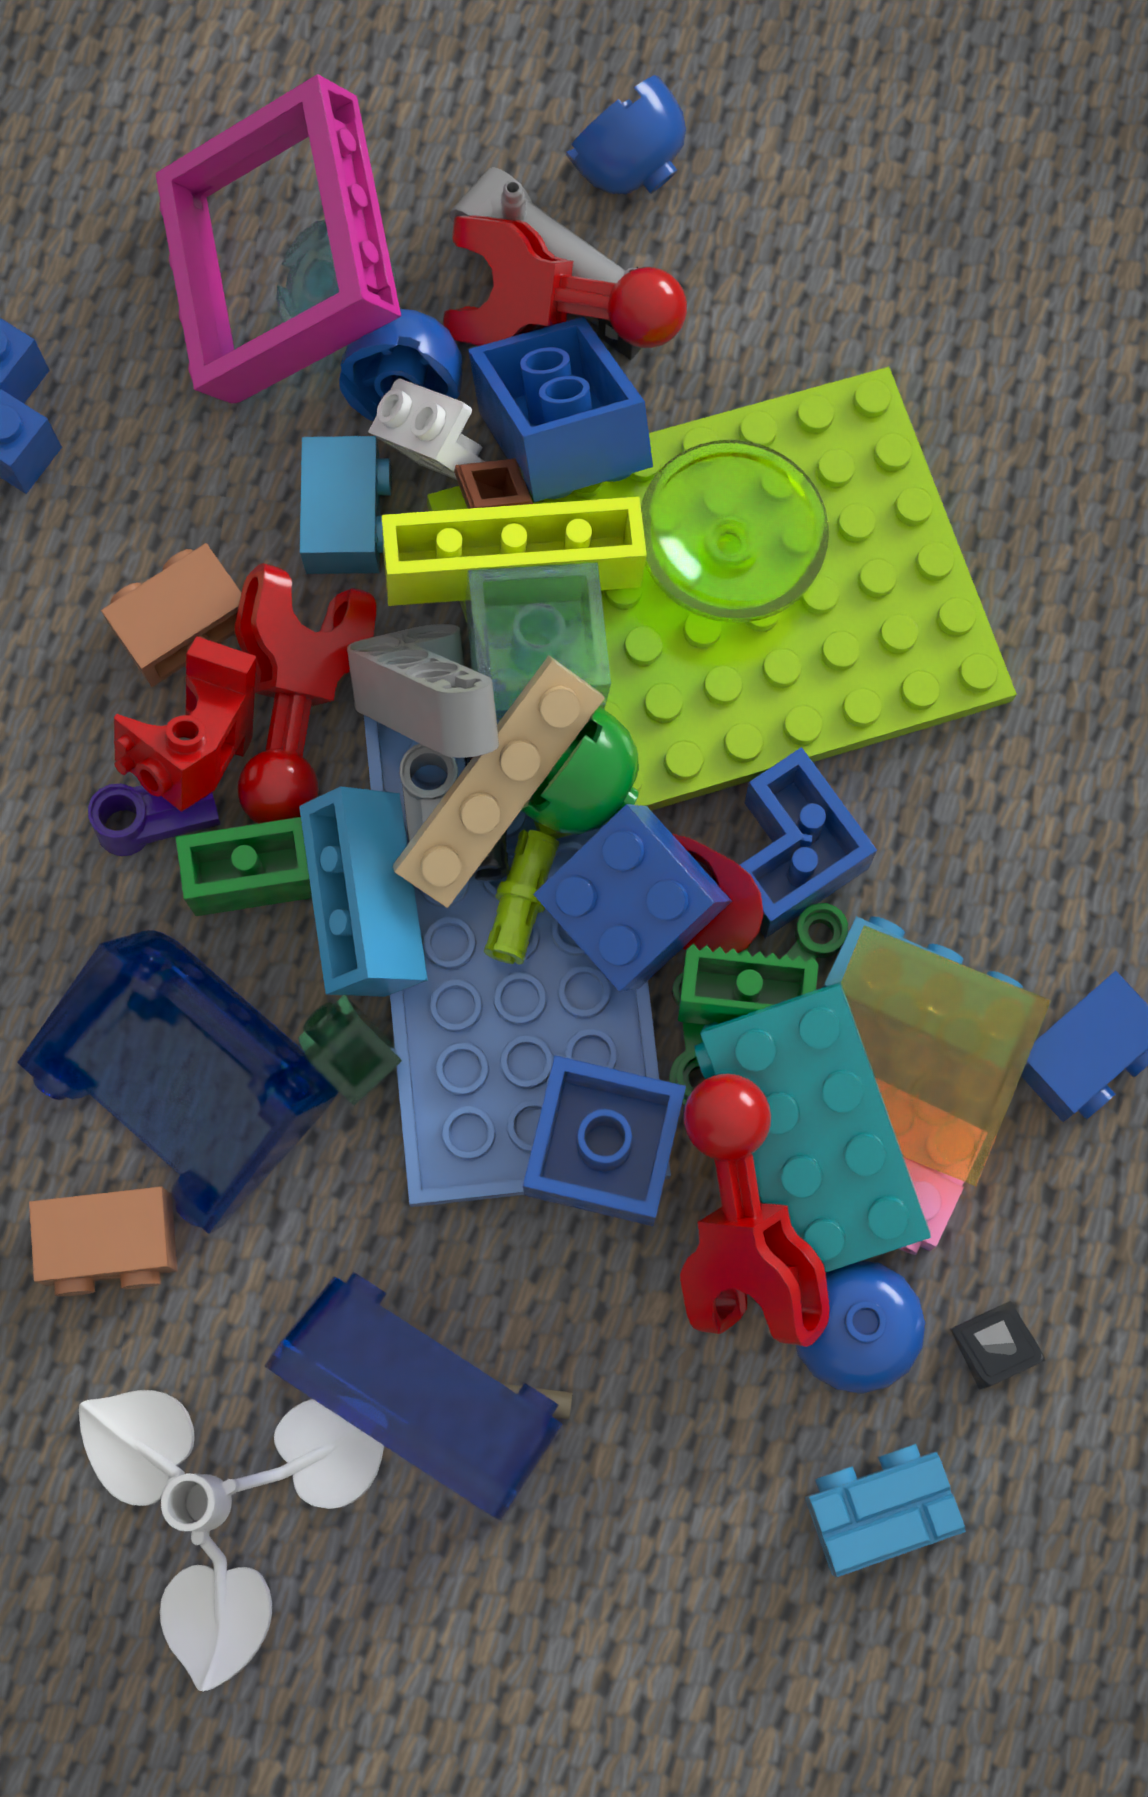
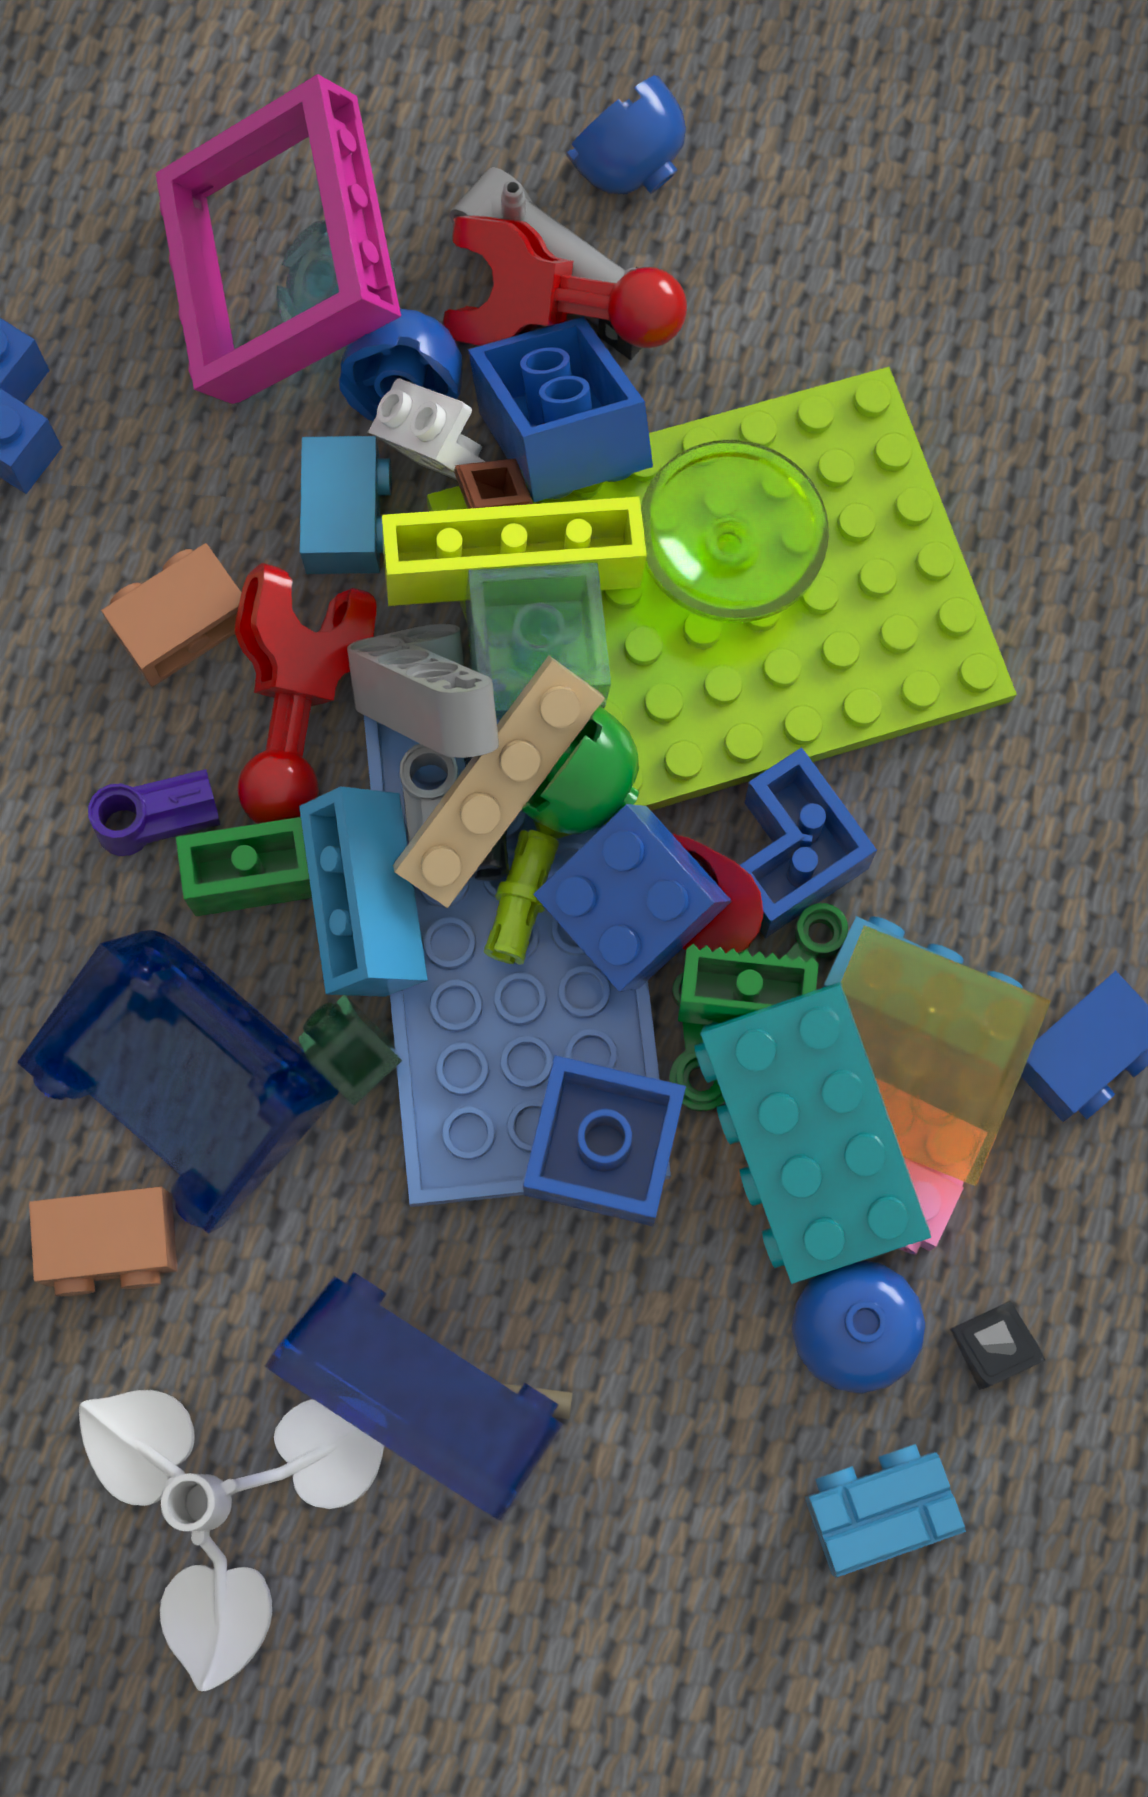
red tile [114,636,257,812] -> none
red piece [680,1074,829,1347] -> none

